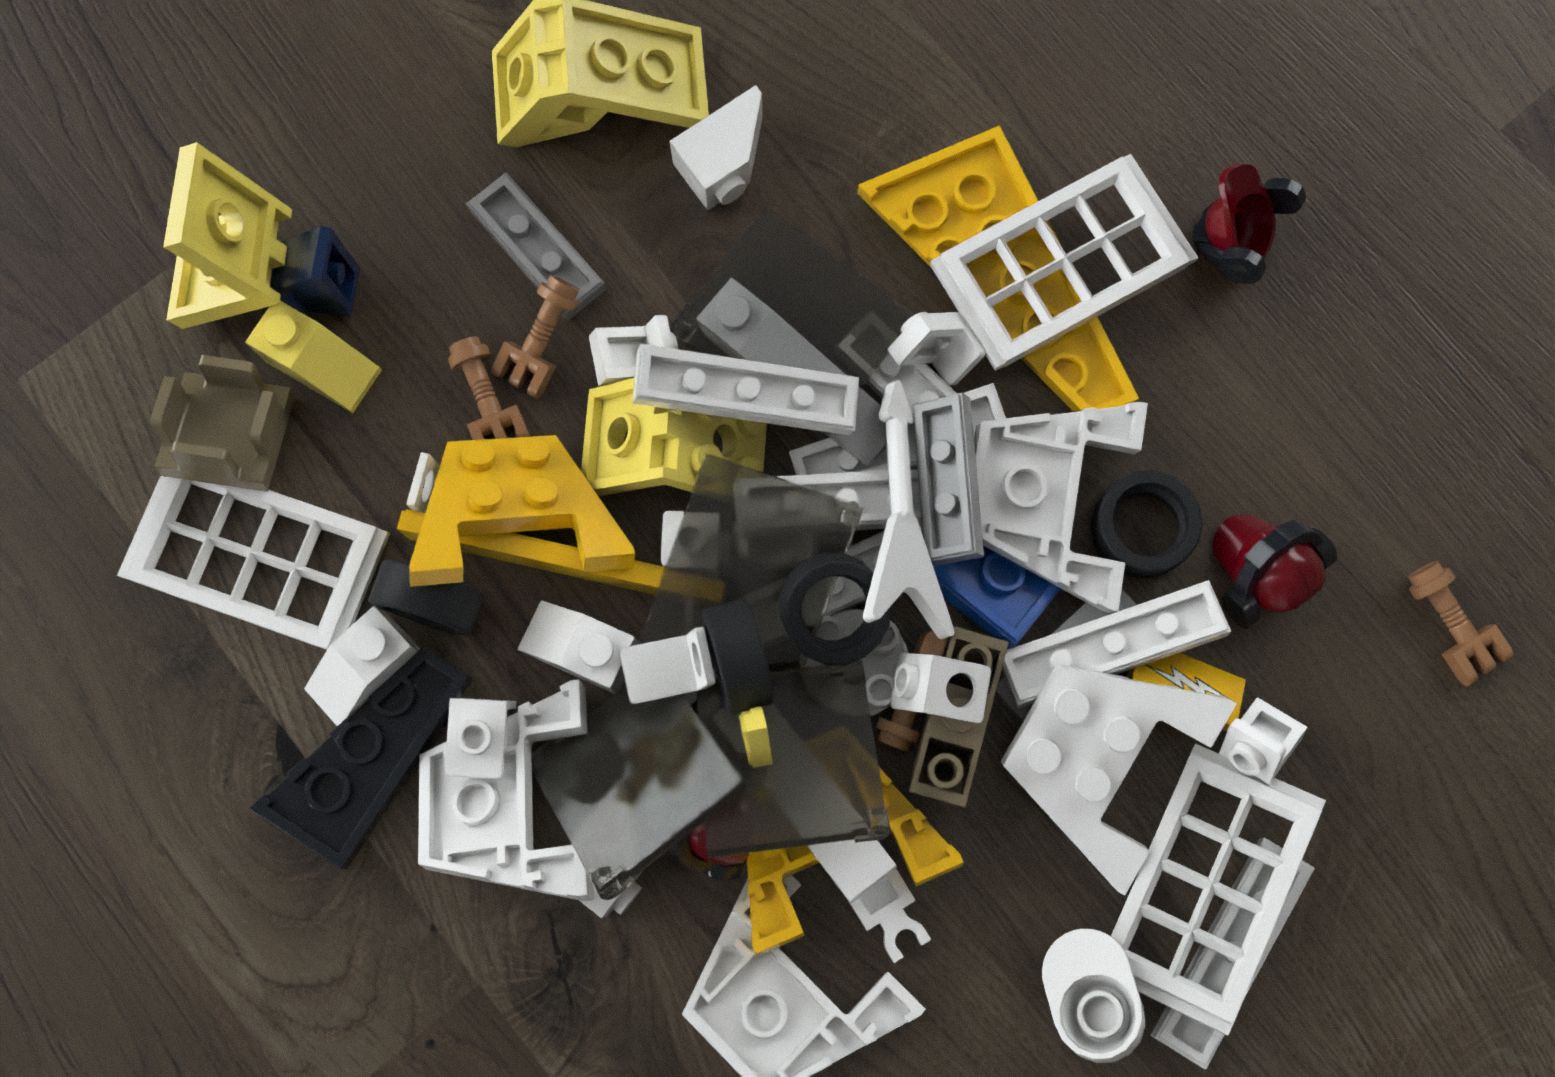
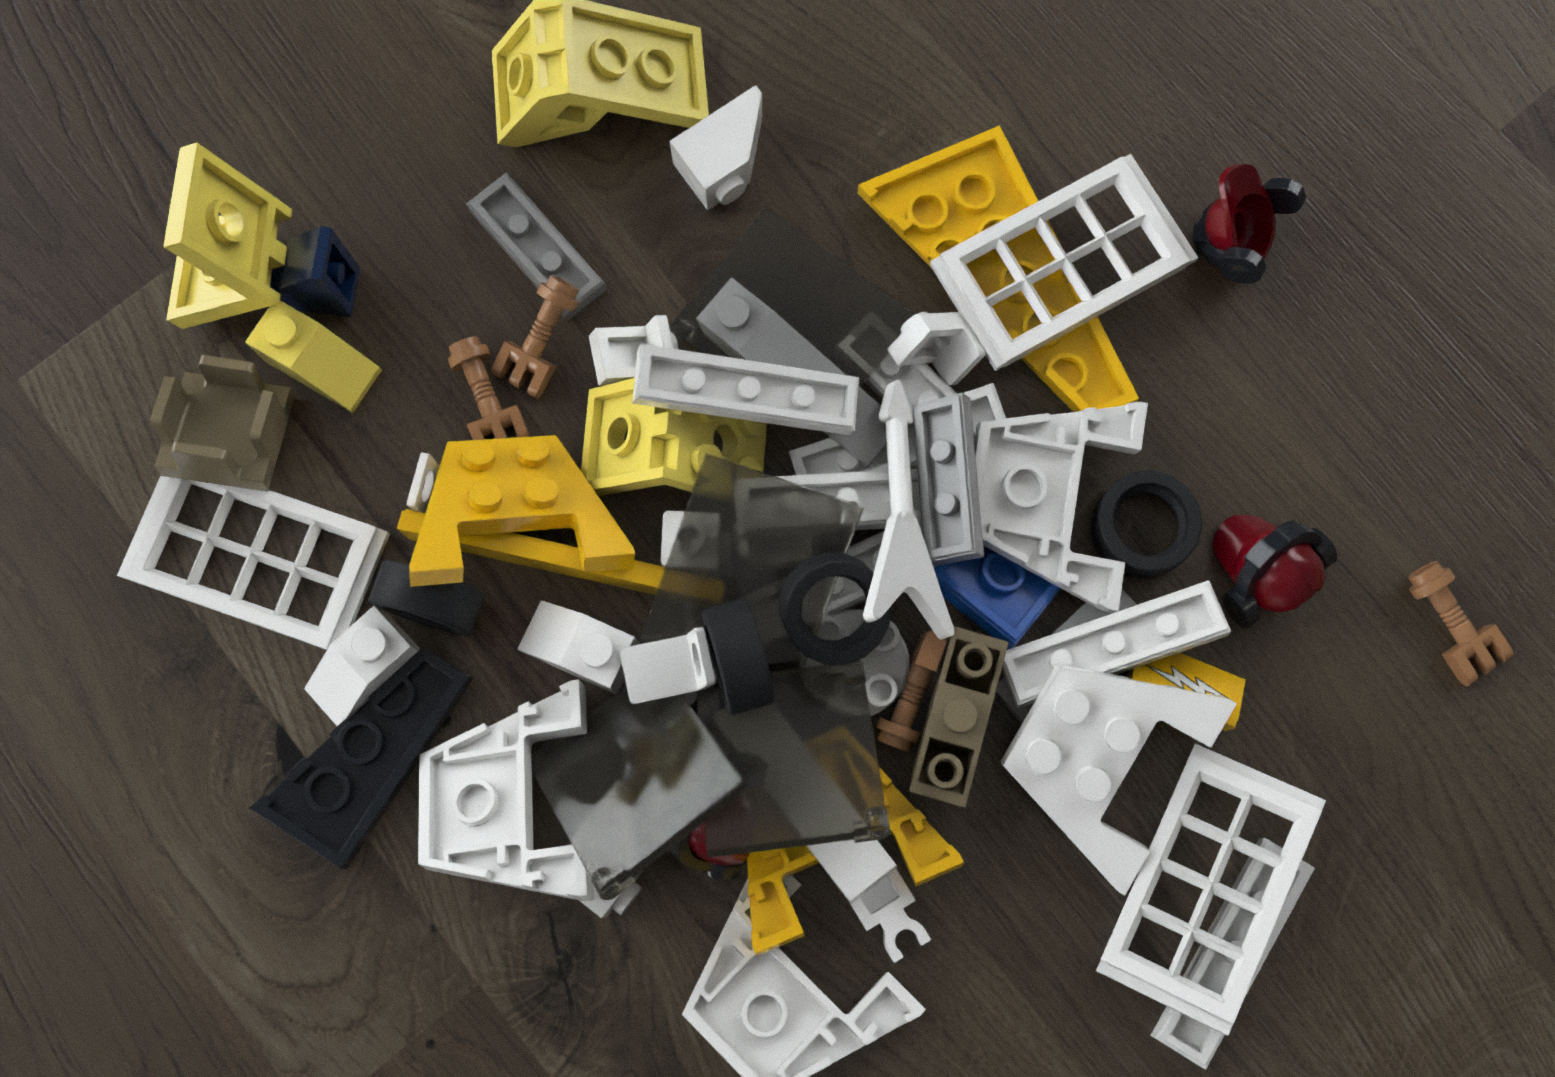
white bracket [445,698,517,778] -> none
light yellow tile [739,706,773,768] -> none
white bracket [890,653,991,723] -> none
white cap [1042,929,1146,1063] -> none
white bracket [1219,697,1307,784] -> none

